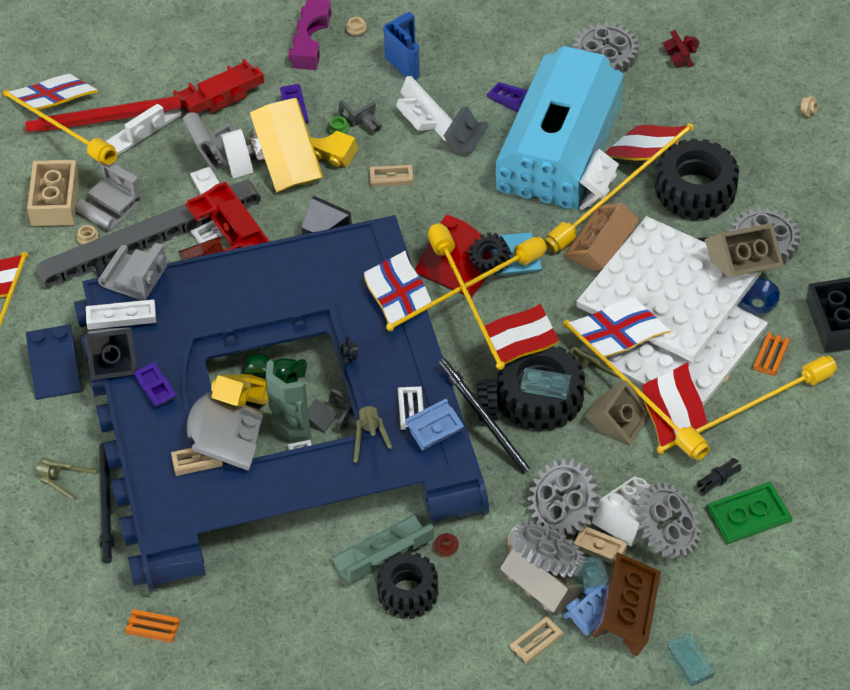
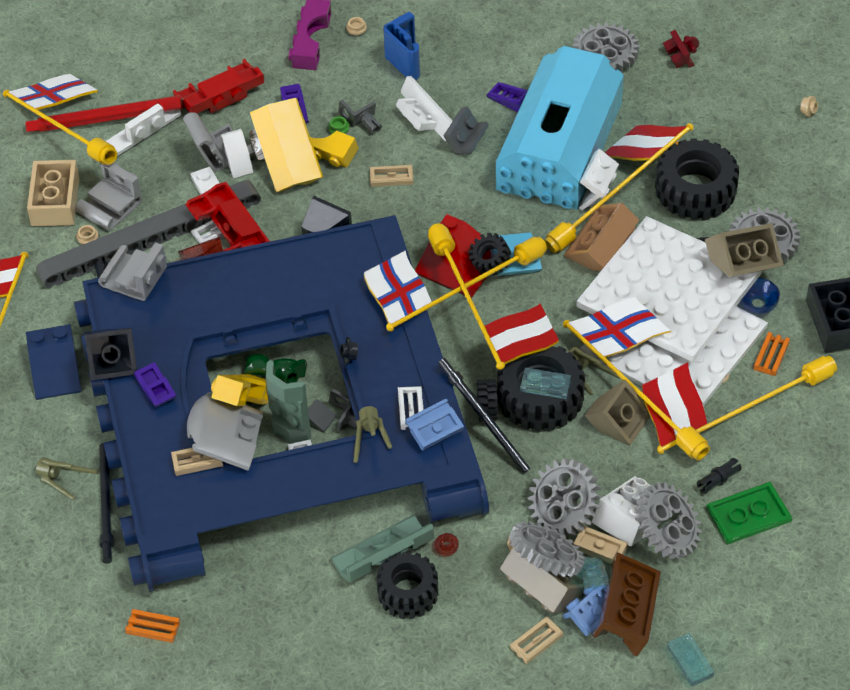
white plate [86,300,156,330] -> none

